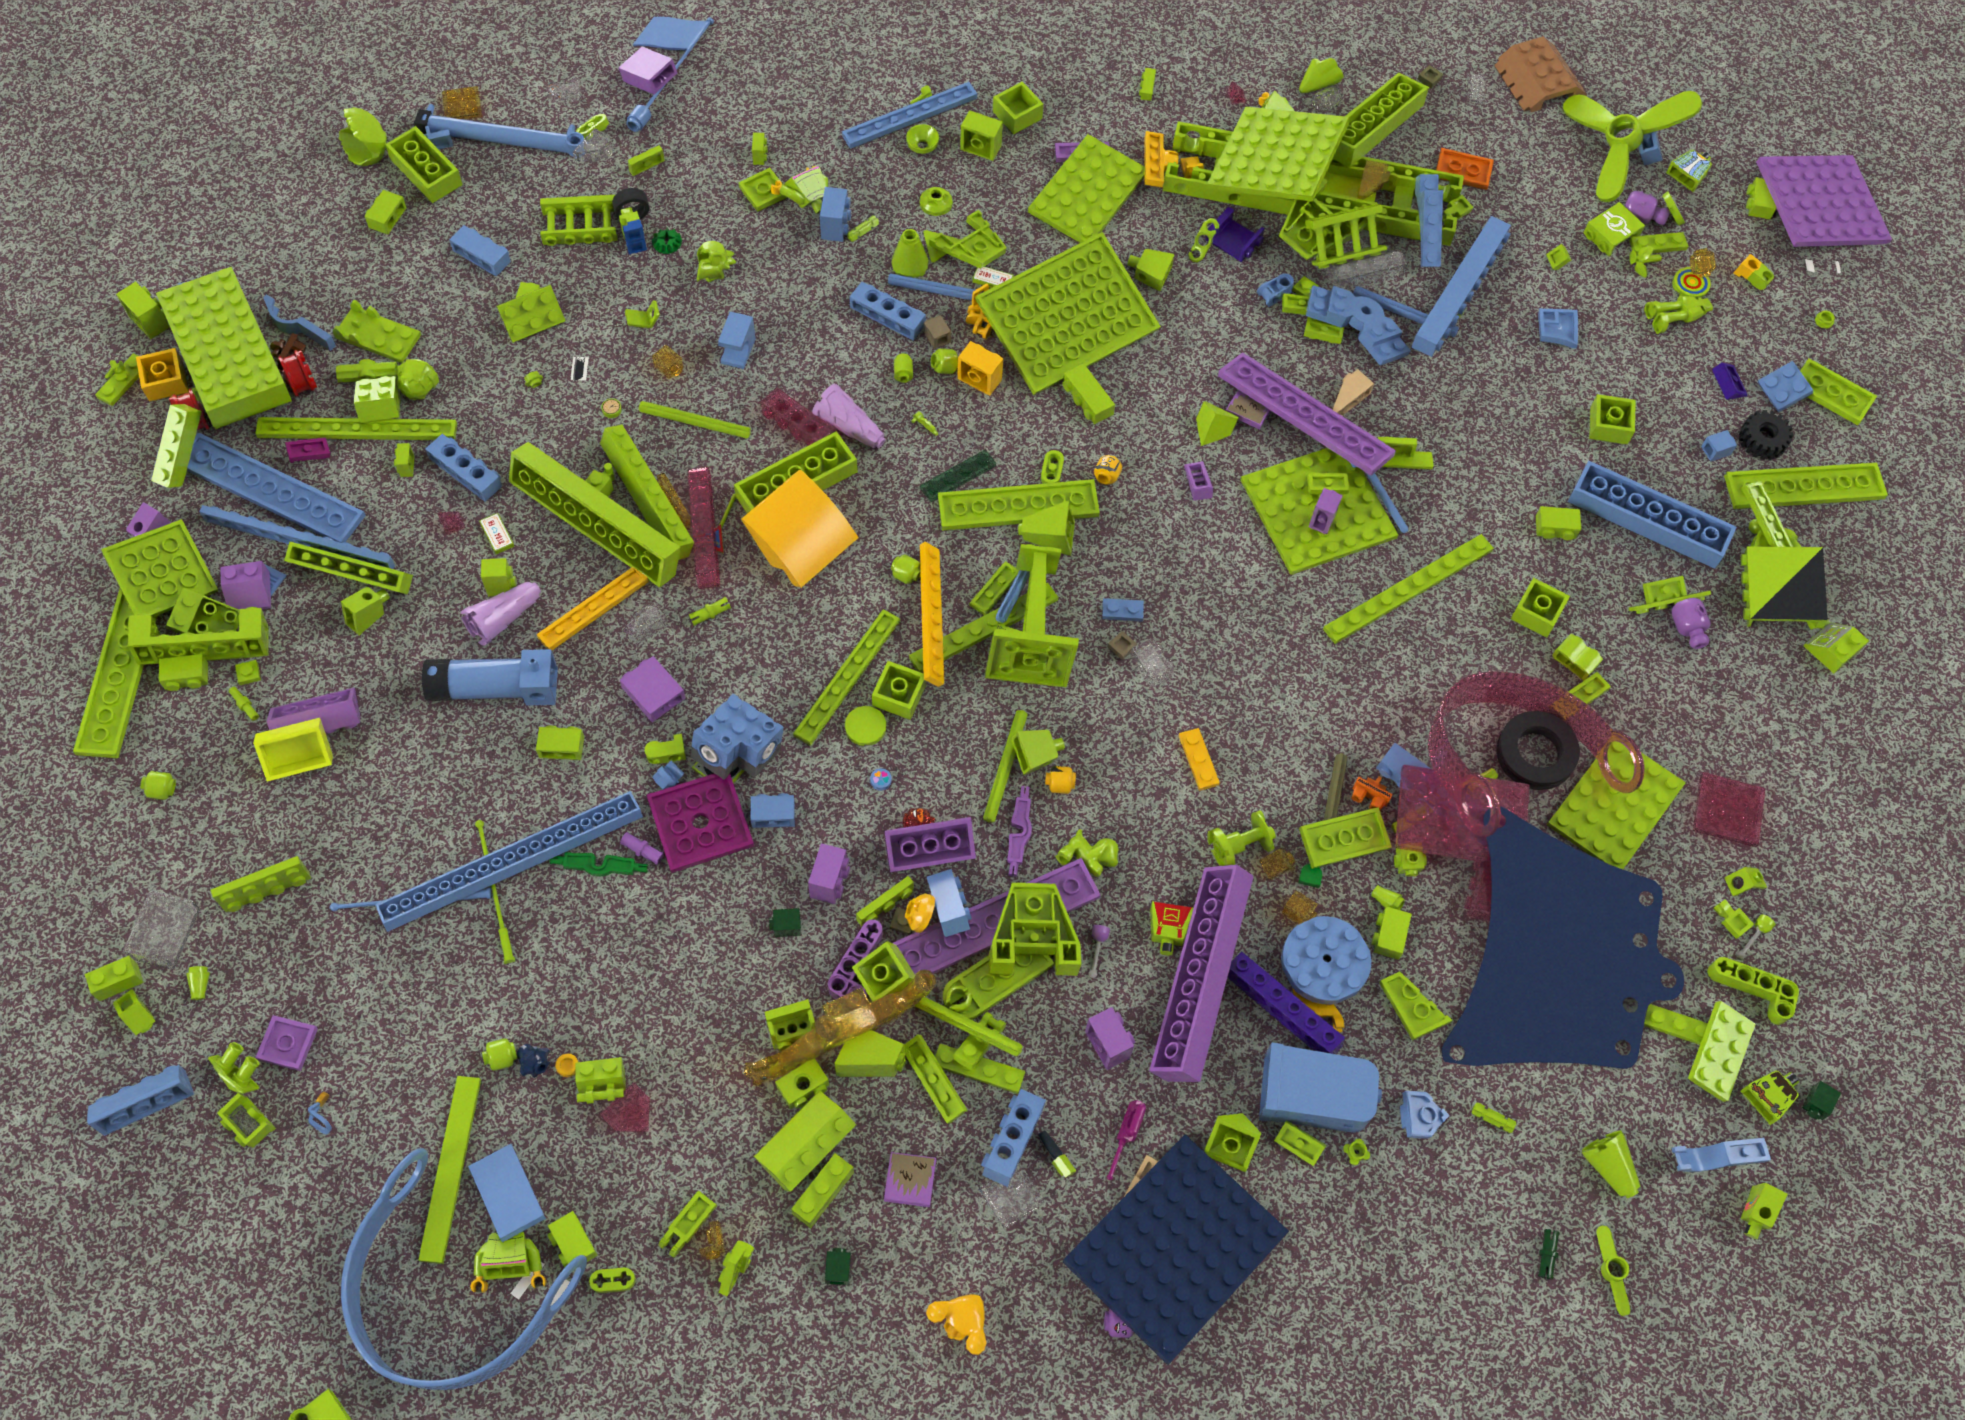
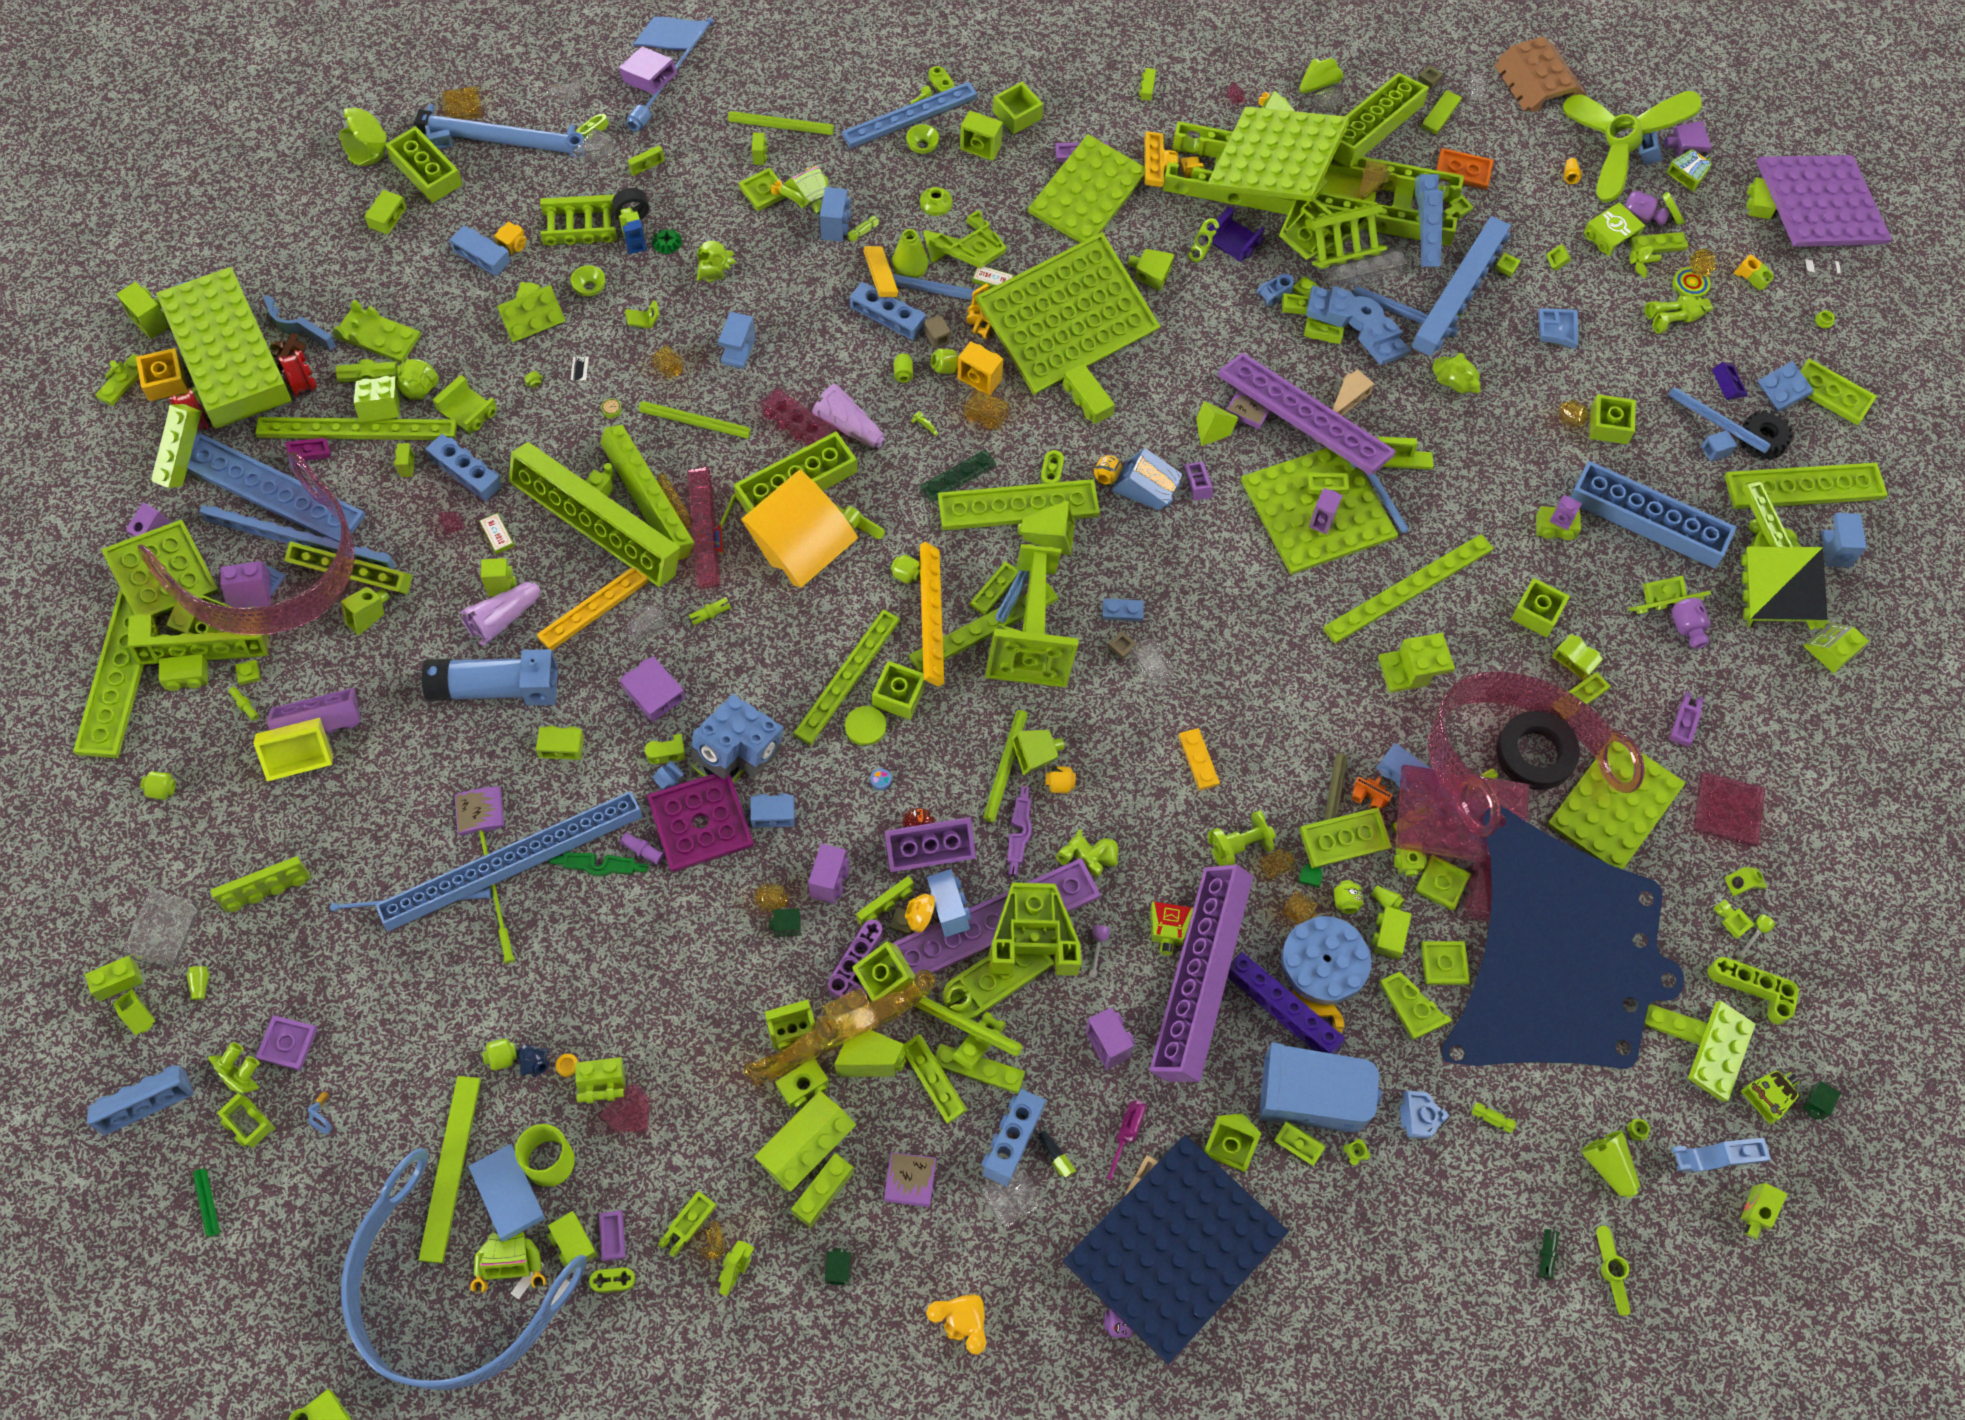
none -> clear pink piece [137,452,355,635]
none -> green axle [193,1168,220,1237]
none -> lime panel [433,375,498,434]
none -> slope [455,786,504,836]
none -> yellow brick [494,221,527,255]
none -> lime piece [515,1124,575,1187]
none -> lime piece [570,265,605,297]
none -> medium lavender tile [599,1210,626,1262]
none -> lime axle [728,111,834,135]
none -> clear yellow head [754,883,788,913]
none -> lime piece [834,503,885,539]
none -> yellow tile [863,246,898,297]
none -> lime plate [928,66,954,93]
none -> clear yellow brick [964,389,1009,431]
none -> medium blue slope [1111,448,1182,510]
none -> lime head [1334,880,1364,914]
none -> lime bracket [1378,633,1455,693]
none -> lime tile [1414,855,1471,911]
none -> lime tile [1421,90,1462,135]
none -> lime tile [1421,941,1470,985]
none -> lime head [1433,353,1481,394]
none -> lime plate [1495,252,1521,277]
none -> medium lavender brick [1549,495,1582,530]
none -> clear yellow head [1558,399,1589,428]
none -> yellow cone [1563,158,1582,184]
none -> lime plate [1627,1119,1650,1141]
none -> medium lavender torso [1664,121,1711,157]
none -> medium blue axle [1669,387,1771,453]
none -> medium lavender hinge [1669,692,1704,747]
none -> medium blue piece [1821,513,1867,568]

